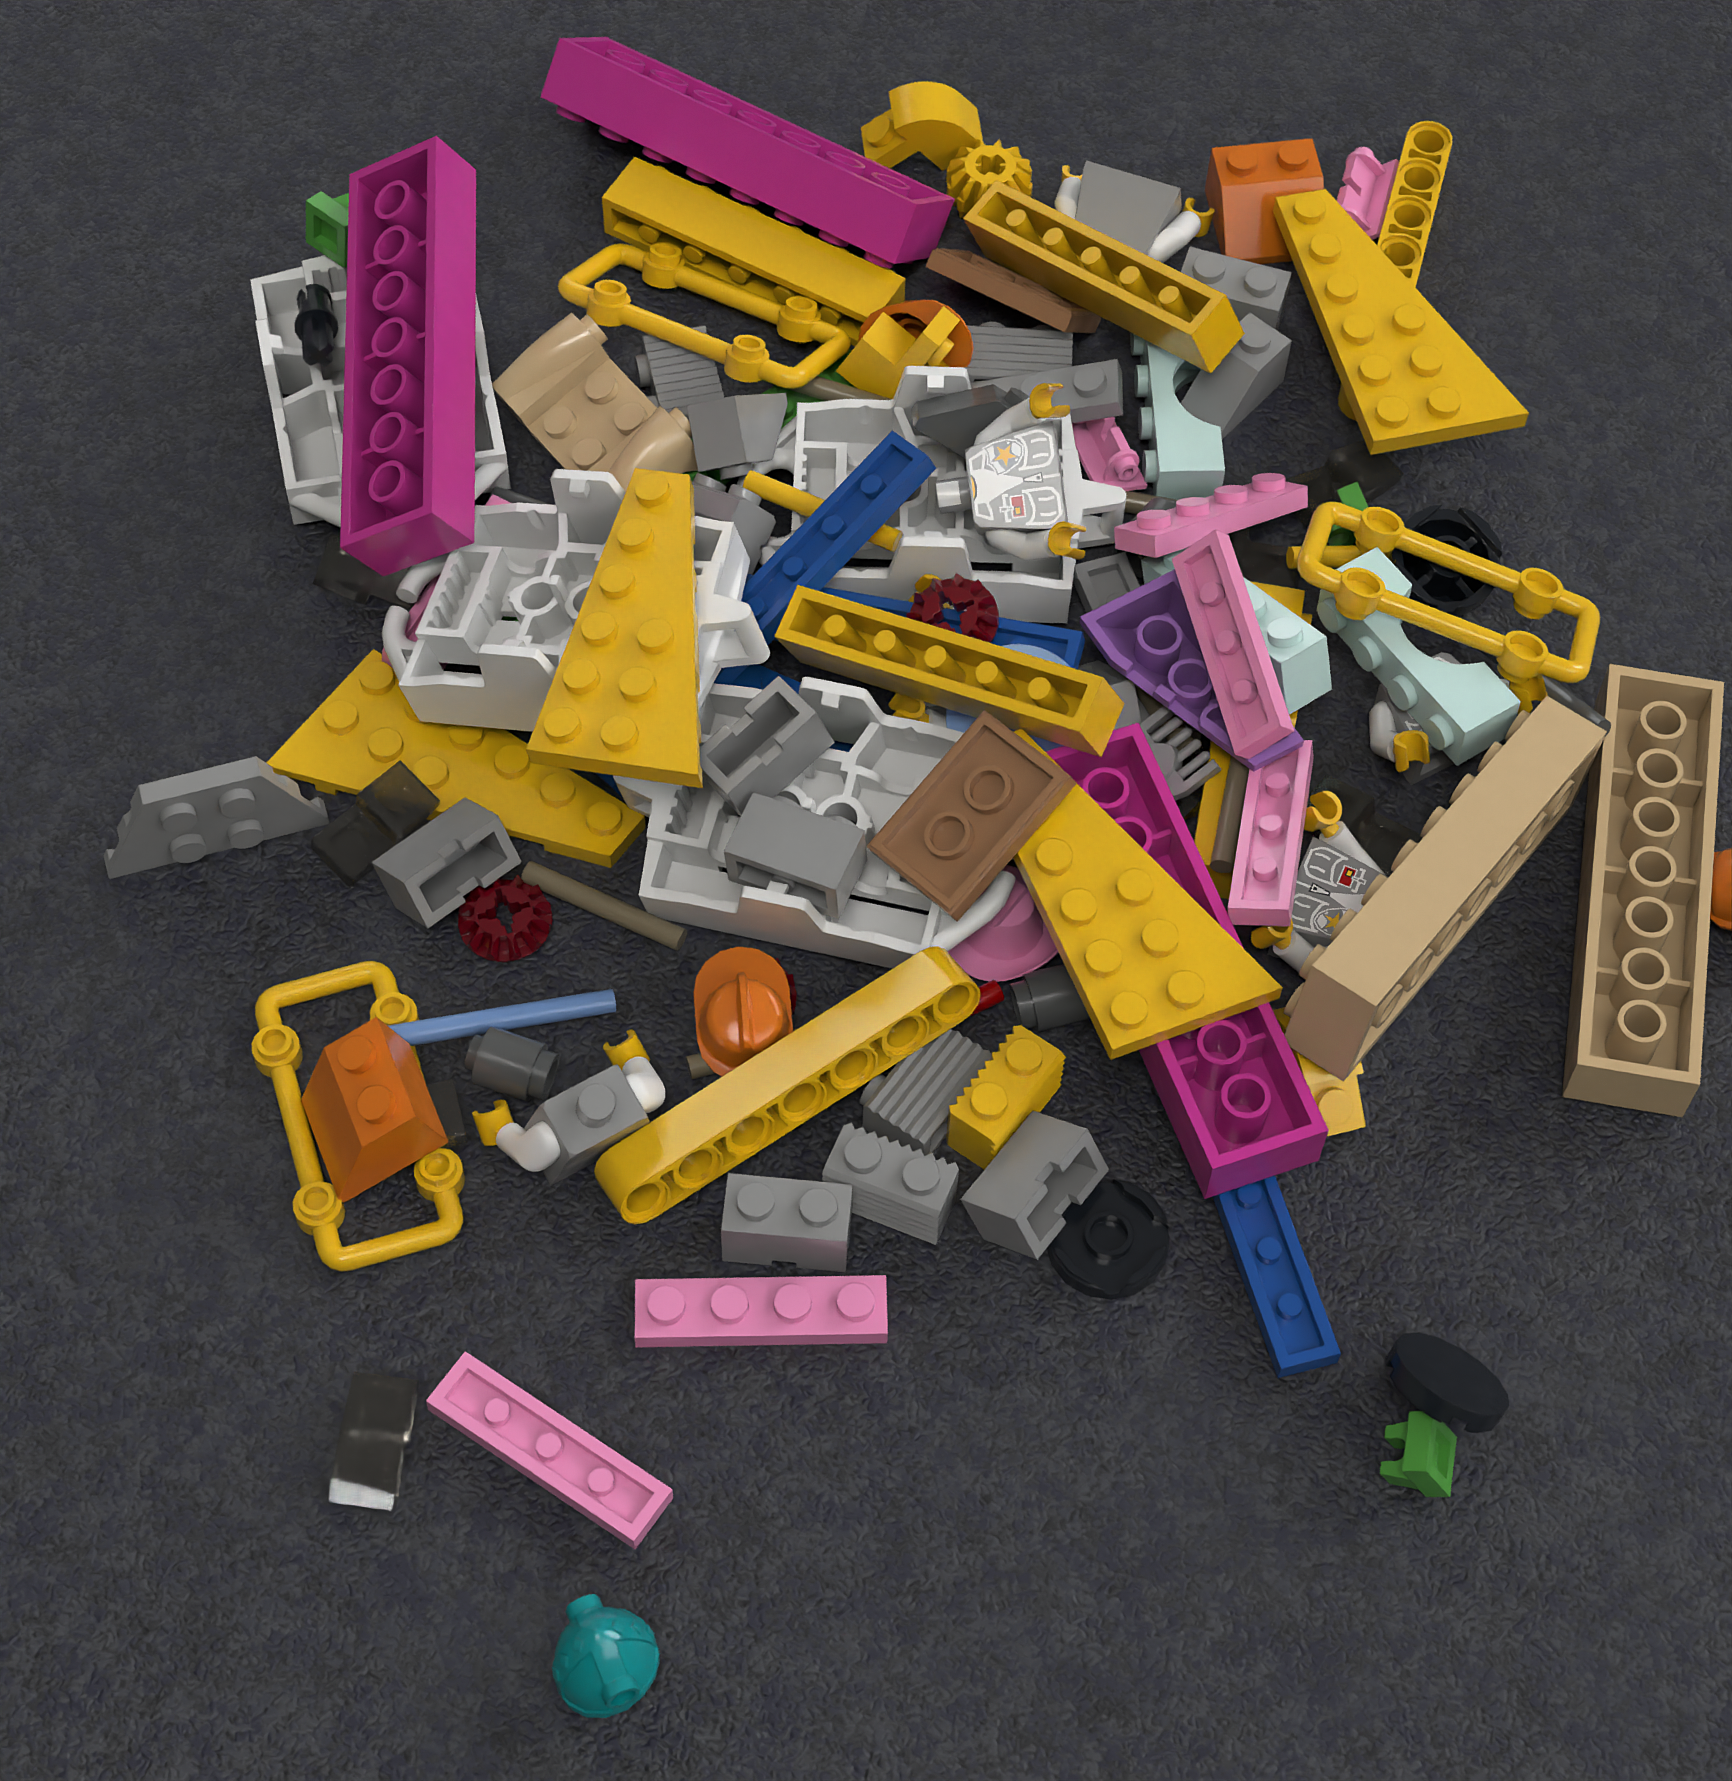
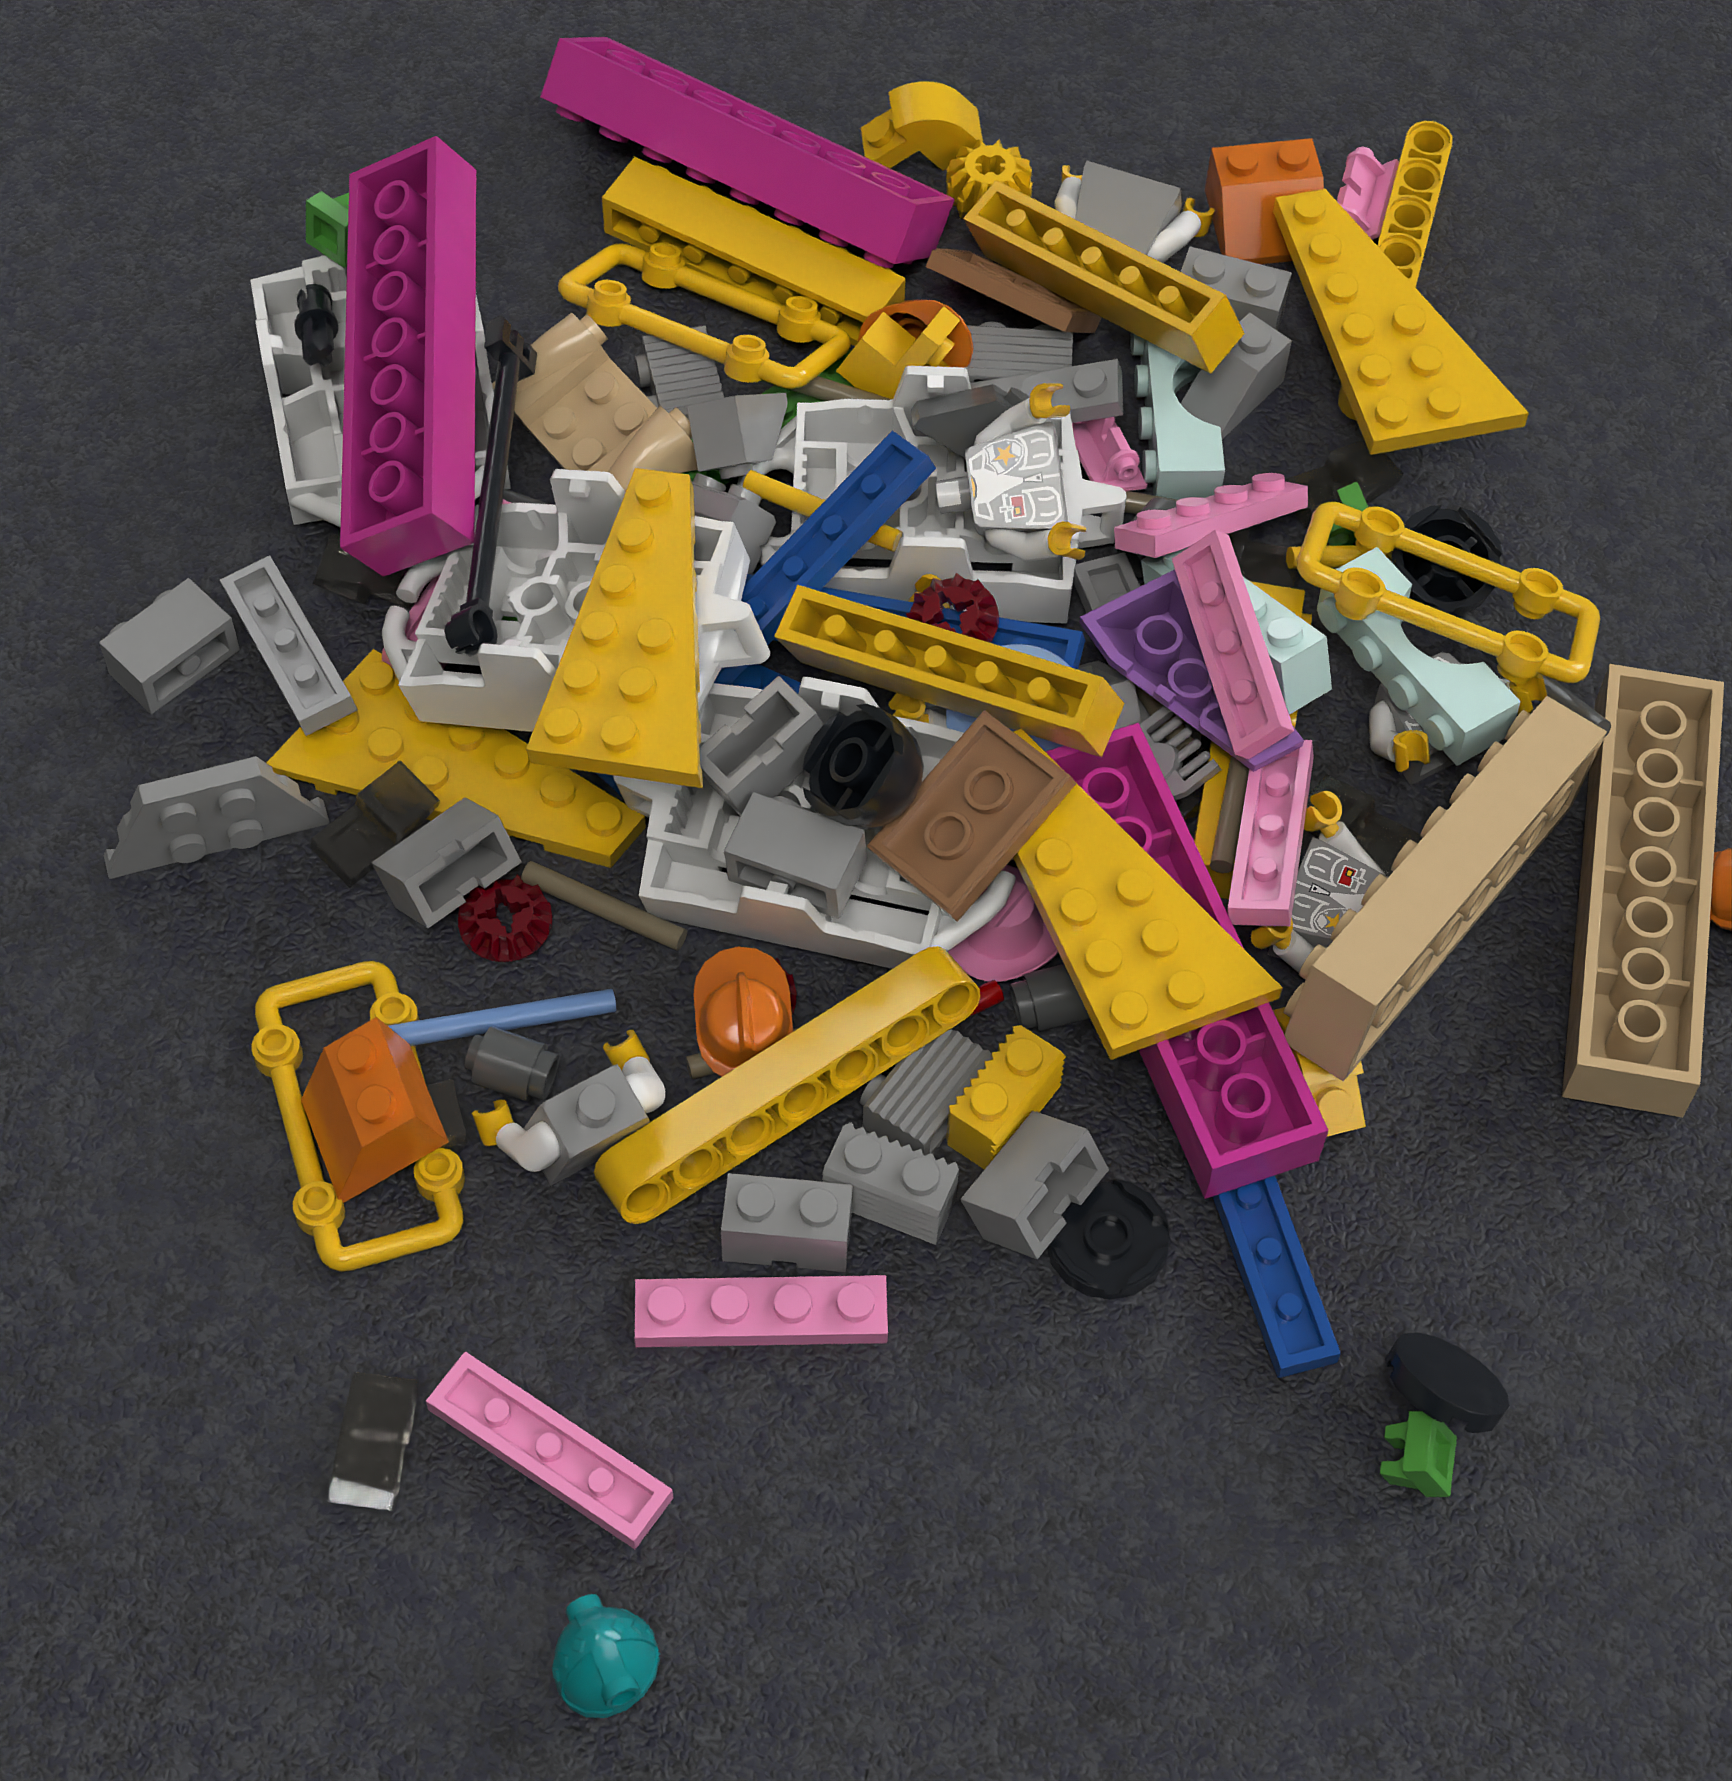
none -> light grey brick [99,578,240,715]
none -> light grey plate [220,555,357,736]
none -> black hinge [444,316,537,656]
none -> black cylinder [803,703,924,829]

